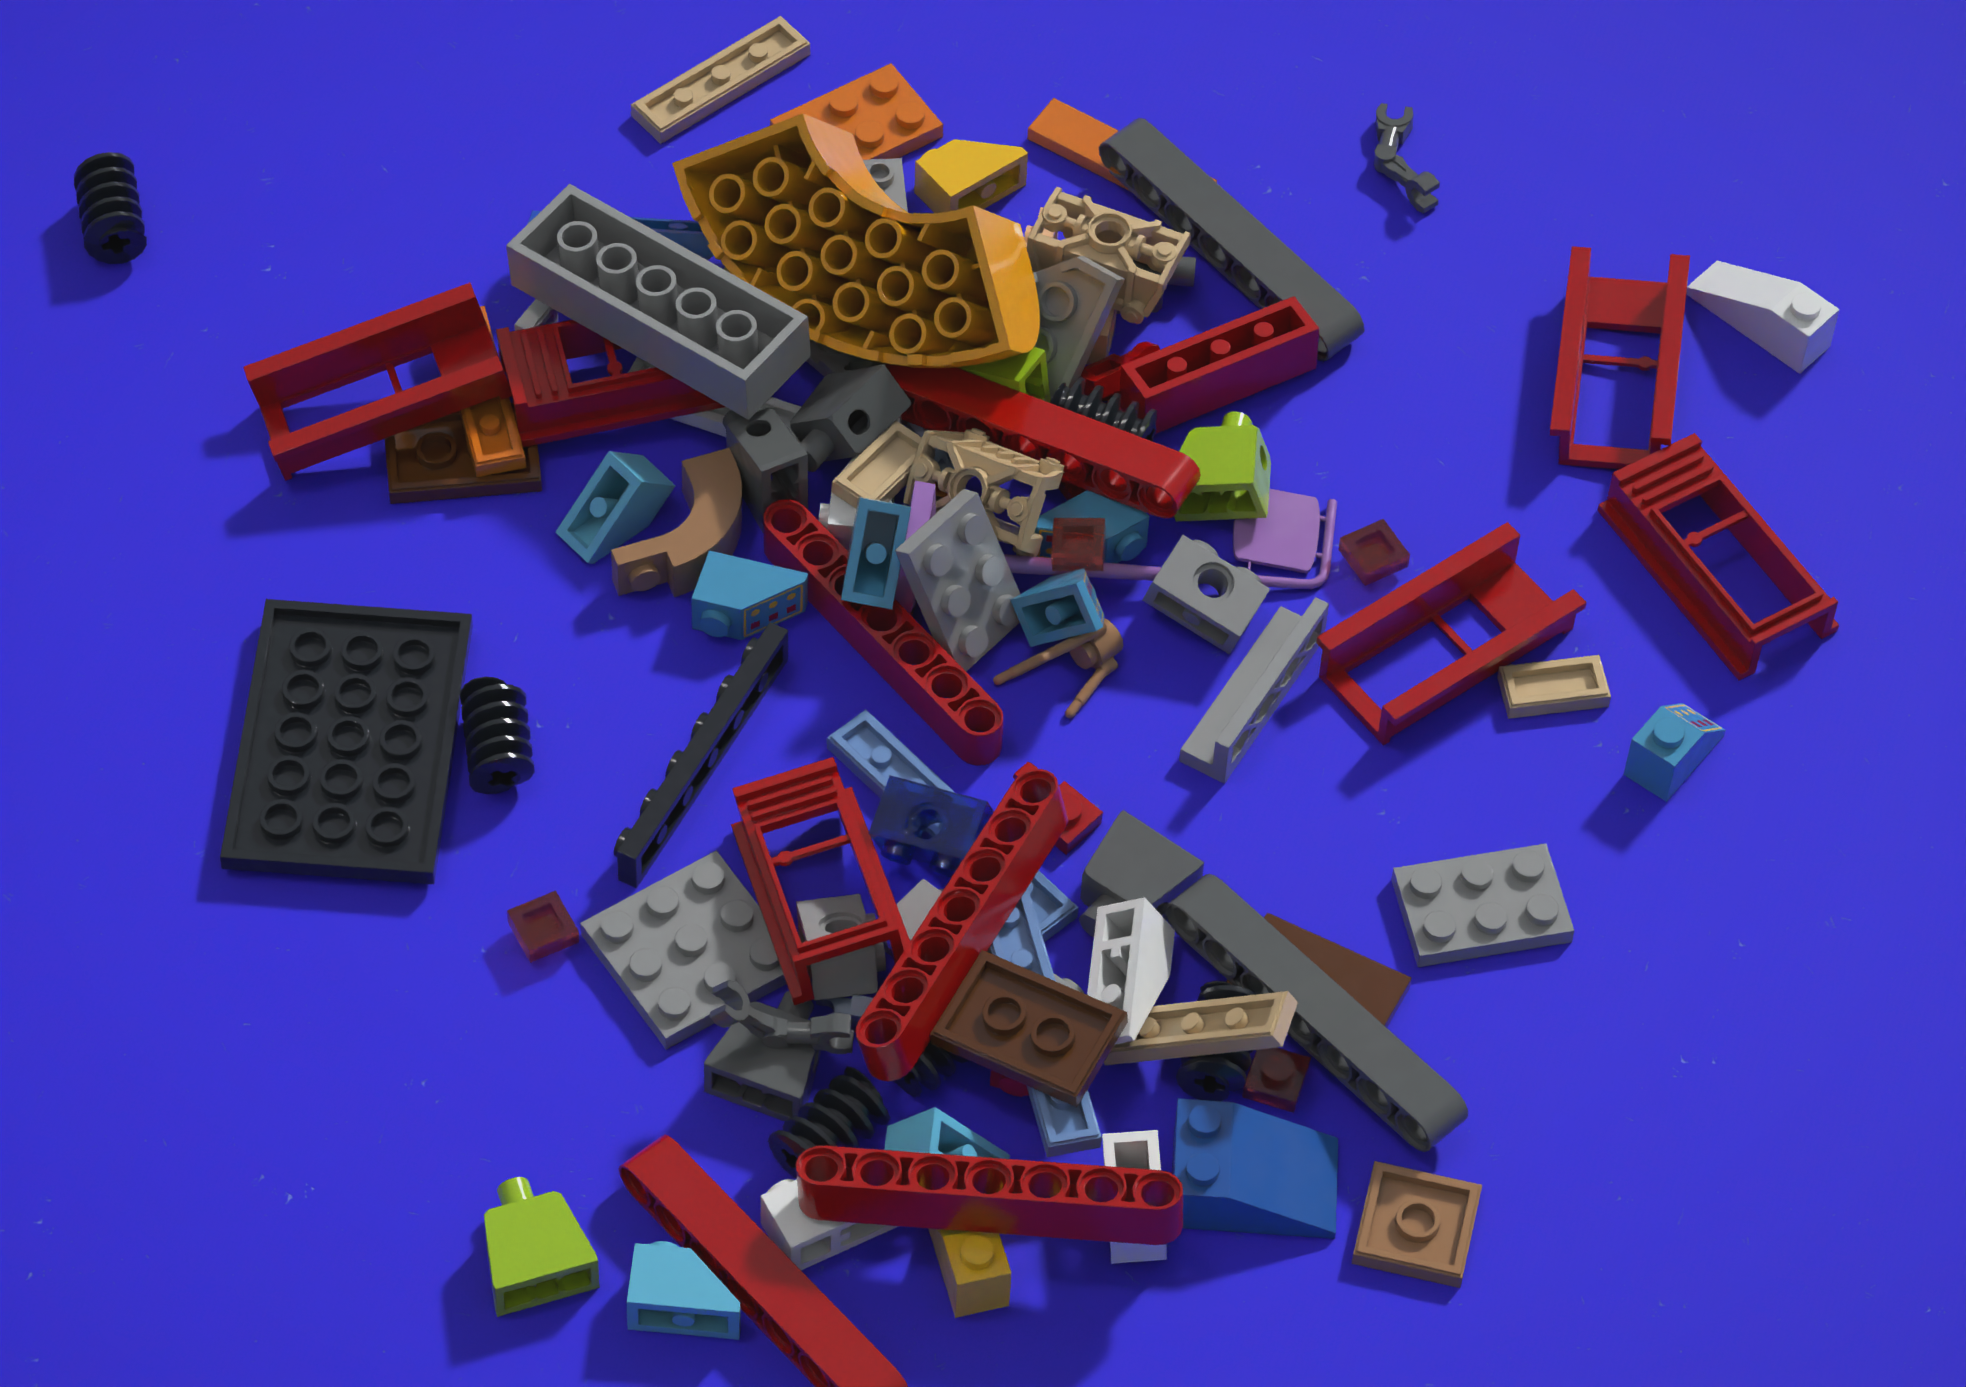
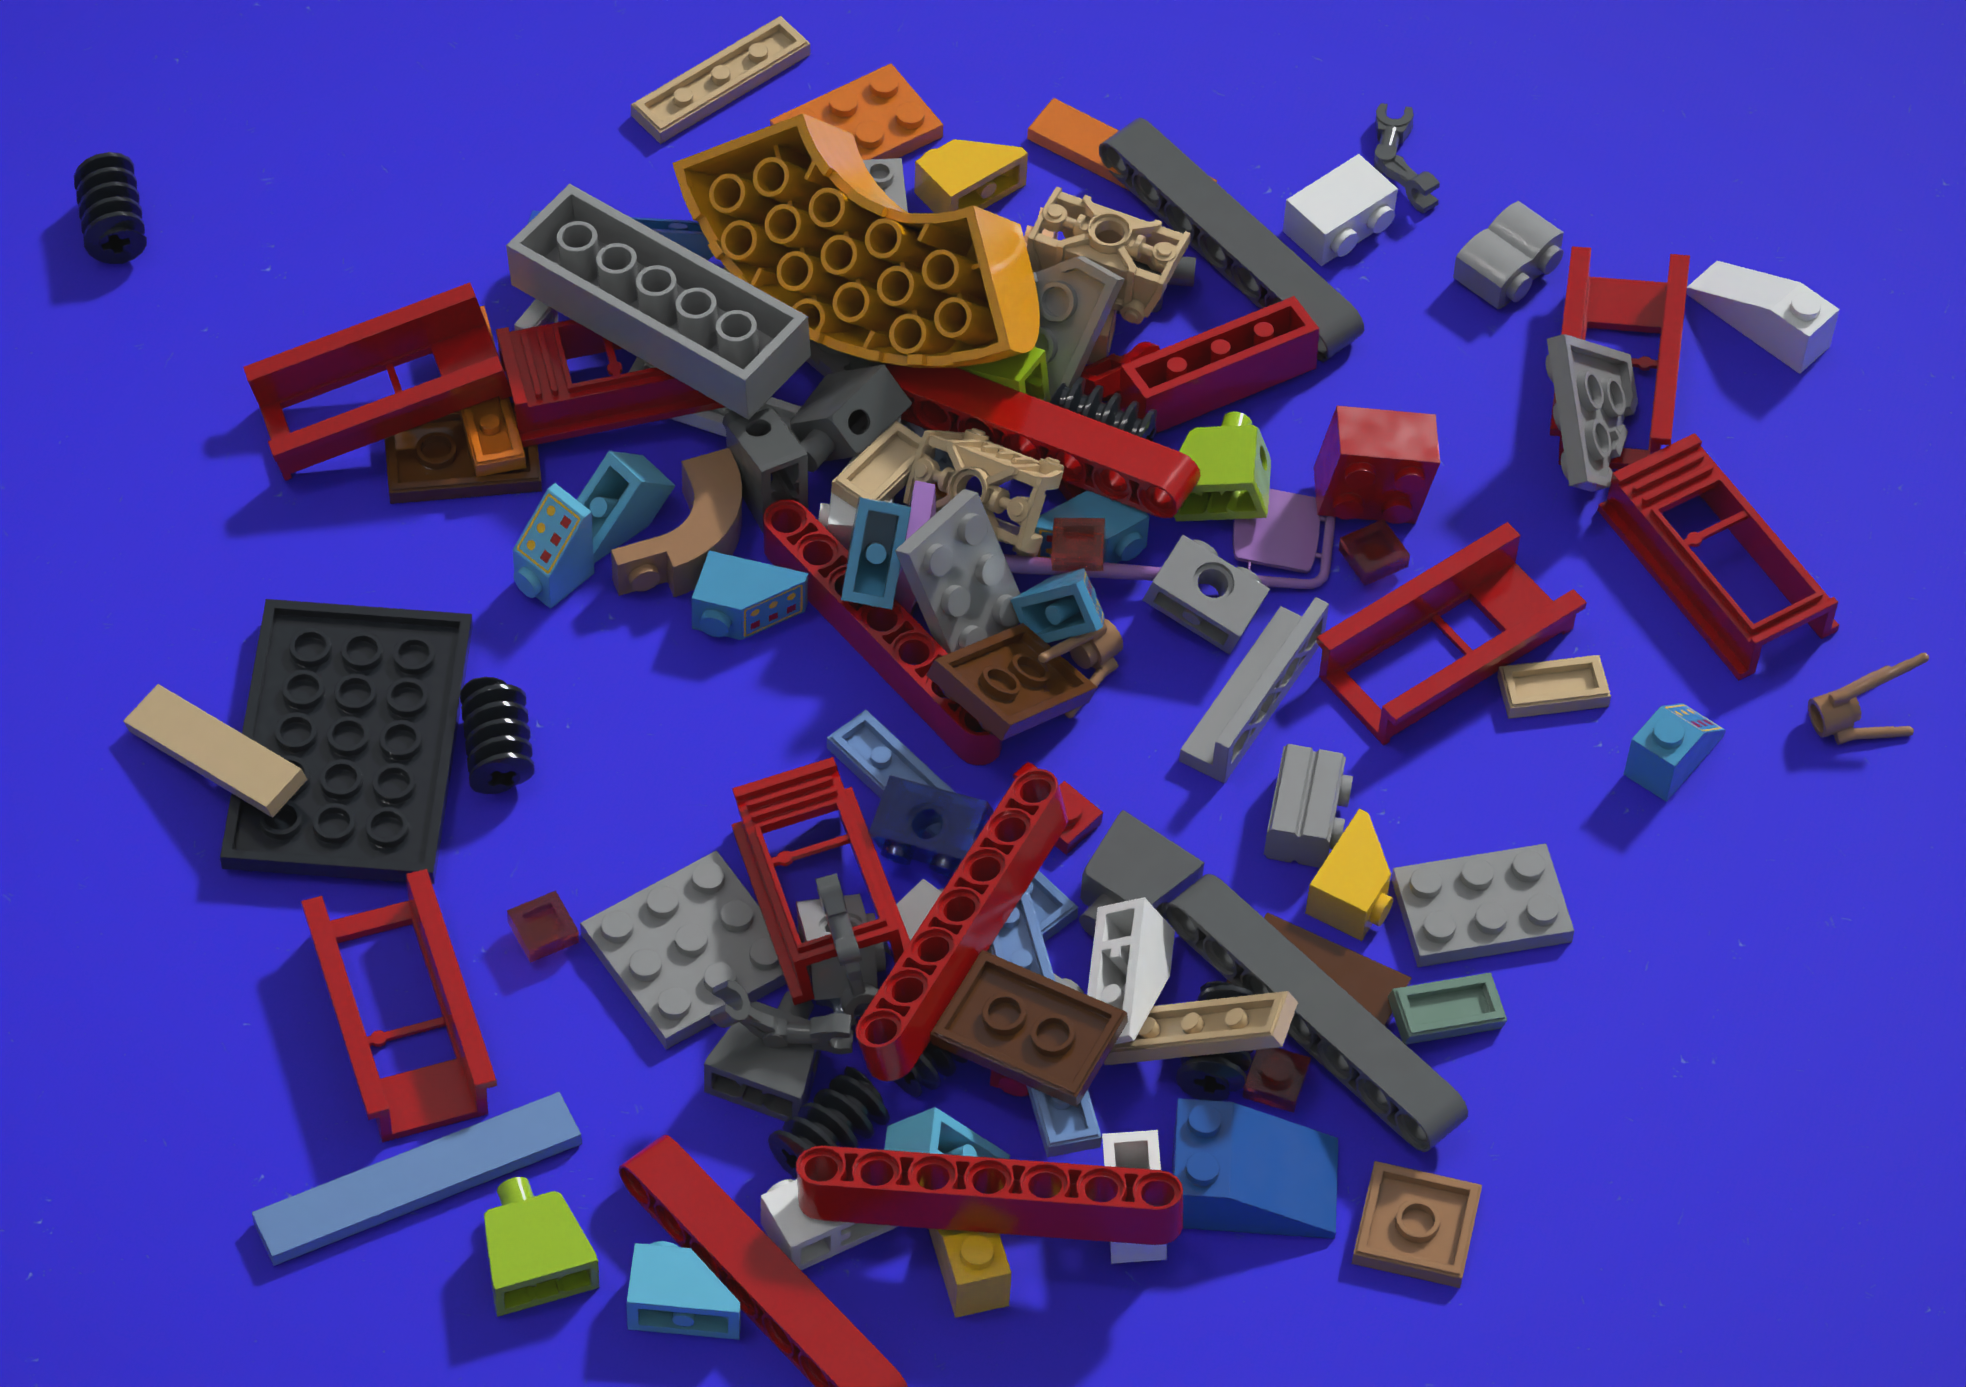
black plate [614,622,788,888] -> none
none -> tan tile [123,684,308,818]
none -> medium blue tile [252,1092,582,1266]
none -> red piece [301,869,497,1142]
none -> medium azure slope [513,483,594,609]
none -> dark grey piece [815,873,878,1026]
none -> reddish brown plate [926,623,1097,741]
none -> light grey brick [1264,744,1353,868]
none -> white brick [1283,154,1398,266]
none -> yellow slope [1305,809,1393,941]
none -> brick [1313,406,1440,524]
none -> sand green tile [1388,973,1507,1045]
none -> light grey brick [1453,201,1564,309]
none -> light grey plate [1546,334,1638,492]
none -> medium nougat plant [1808,653,1929,745]

